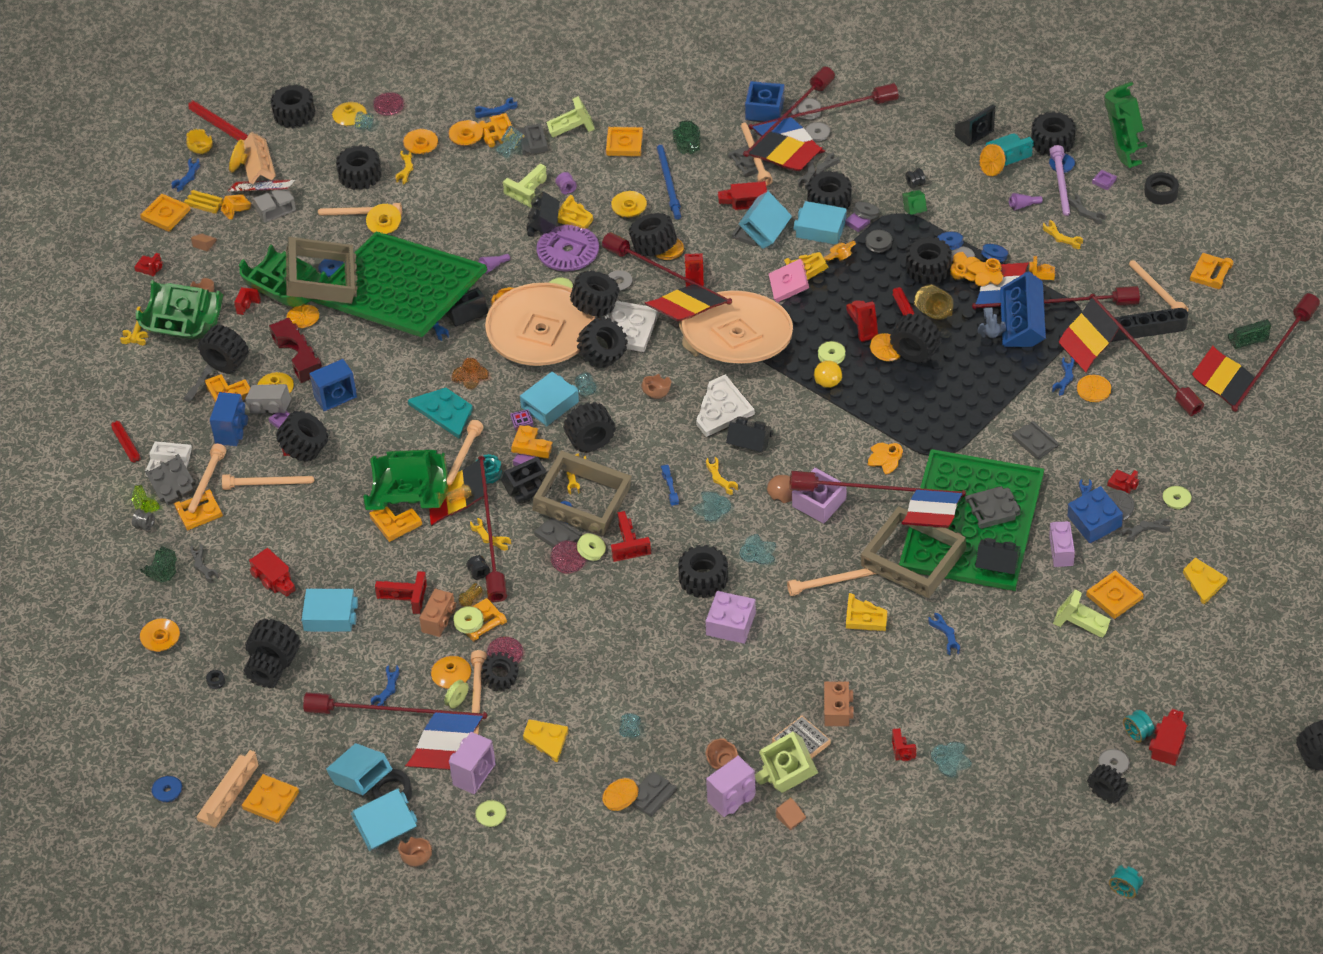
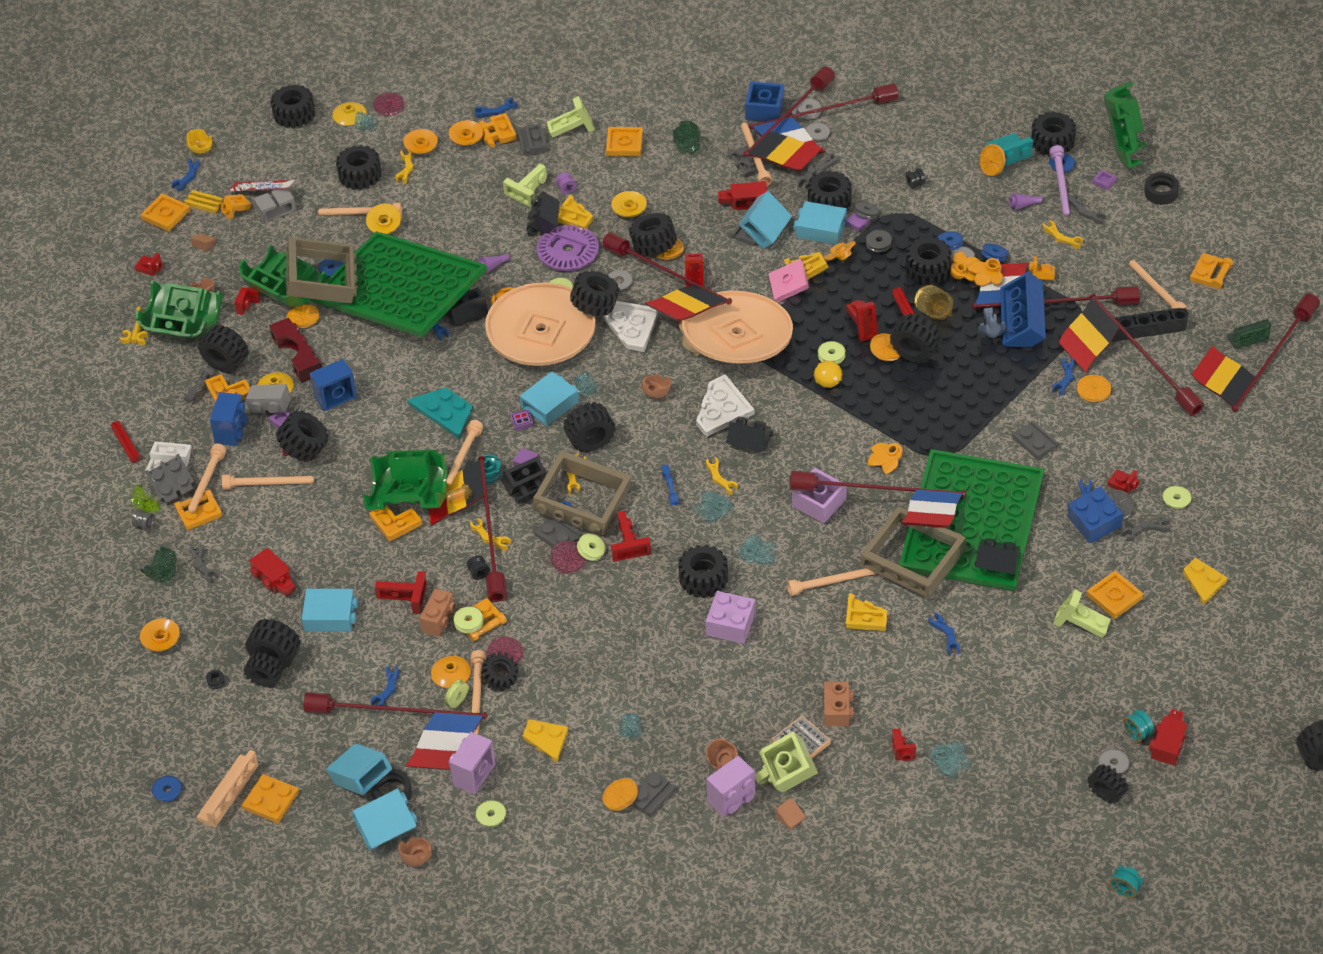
red axle [188,100,249,141] -> none
yellow dish [229,139,247,173] -> none
light nougat panel [244,132,276,184] -> none
clear orange plate [451,358,488,389] -> none
clear yellow pin [458,583,483,607] -> none
clear light blue plate [496,125,525,158] -> none
light orange plate [511,425,553,458] -> none
black tyre [577,317,628,368] -> none
blue bar [657,145,681,220] -> none
nougat hair [767,475,793,503] -> none
green brick [902,190,927,215] -> none
black slope [954,104,996,147] -> none
dark grey plate [965,486,1021,529] -> none
lavender brick [1049,521,1075,567] -> none

